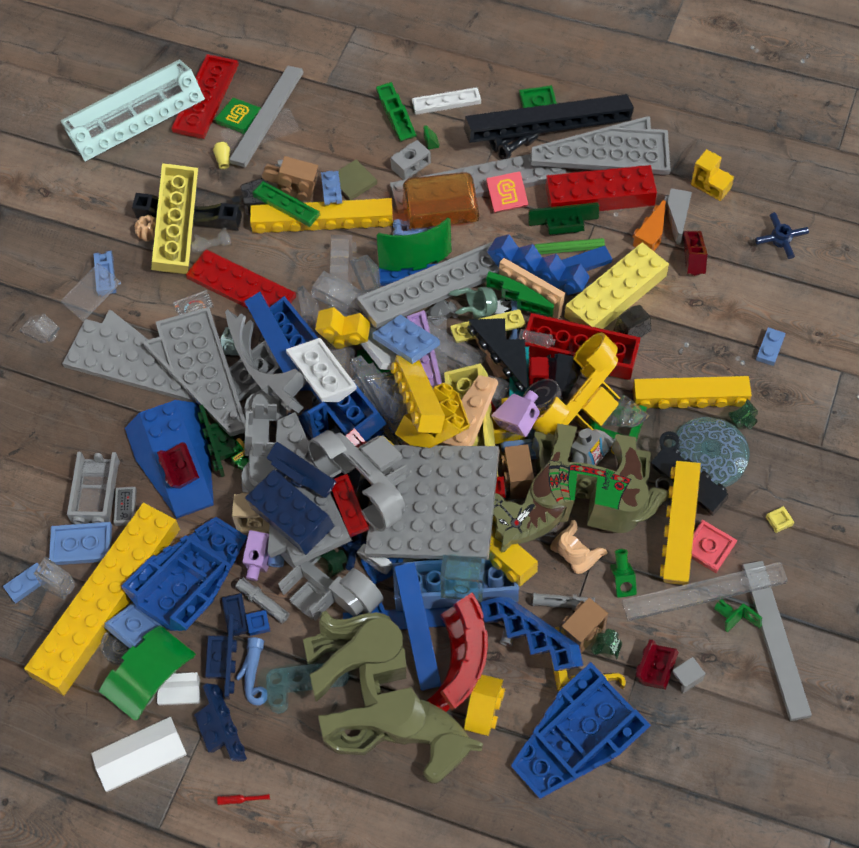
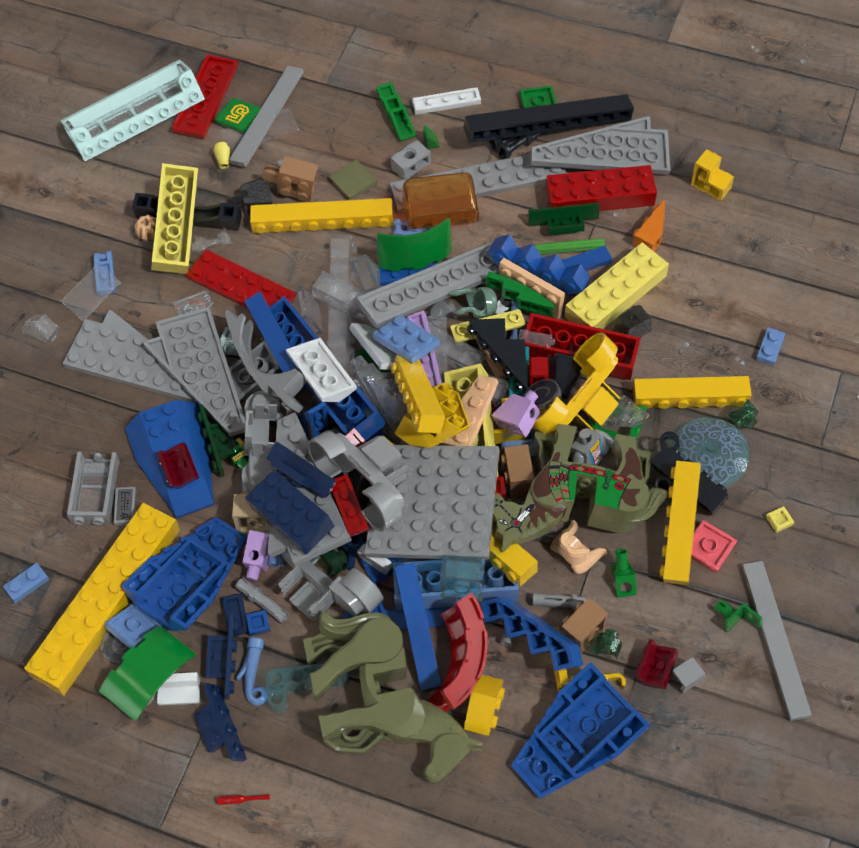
clear slope [34,557,75,599] -> none
medium blue plate [49,522,112,566] -> none
white slope [91,717,187,792] -> none
green tile [252,181,320,227] -> none
yellow brick [315,307,371,349] -> none
medium blue plate [321,171,342,205] -> none
coral tile [486,171,528,213] -> none
clear plate [622,562,788,622] -> none
light grey slope [664,188,692,245] -> none
dark red slope [683,231,708,276] -> none
dark blue bar [755,212,809,259] -> none

